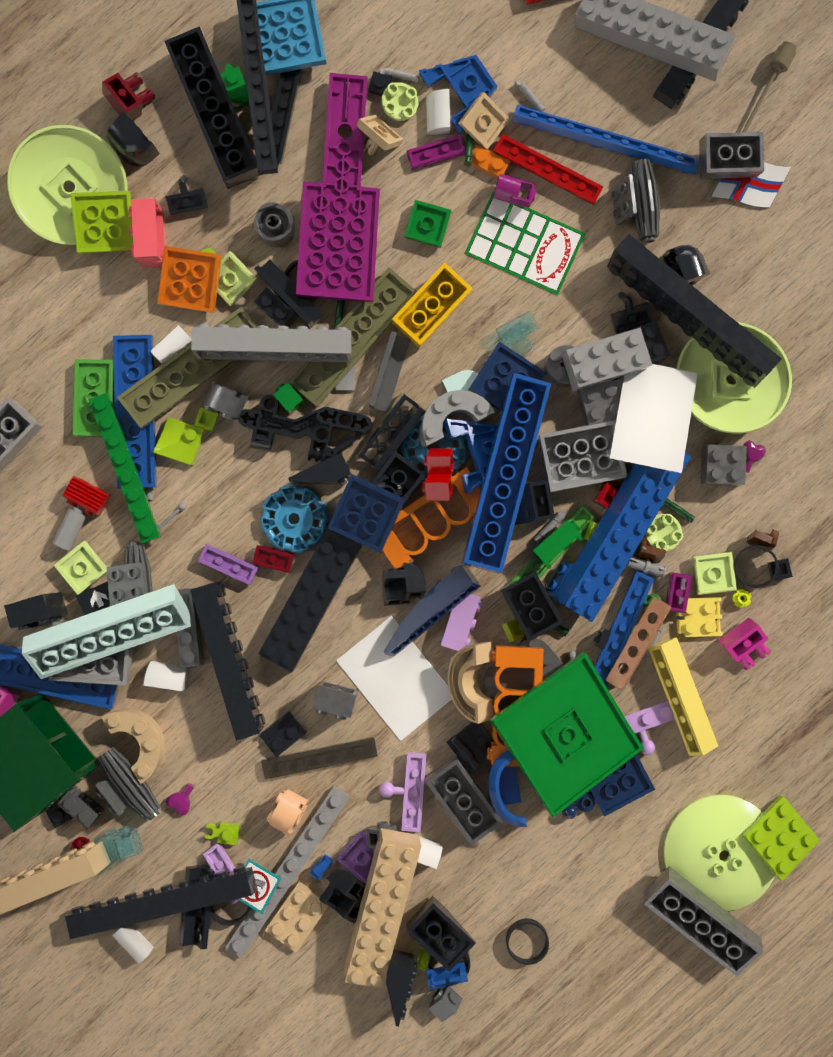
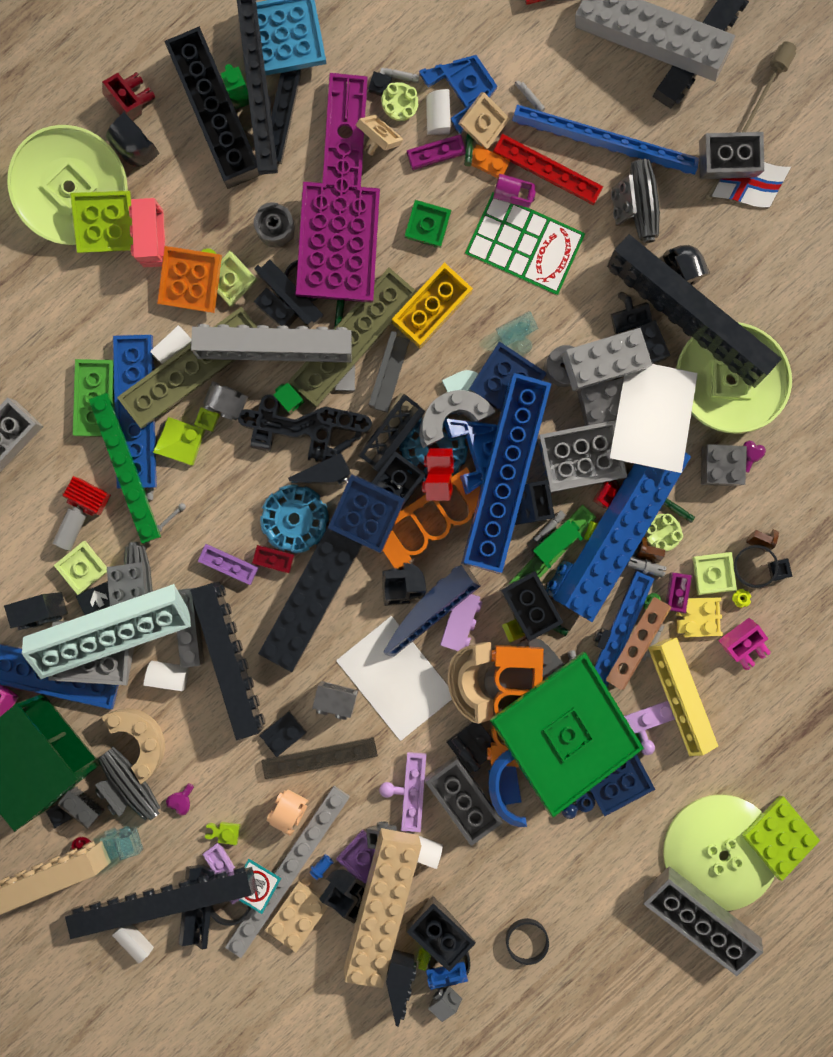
black plate [165,175,208,215] -> none

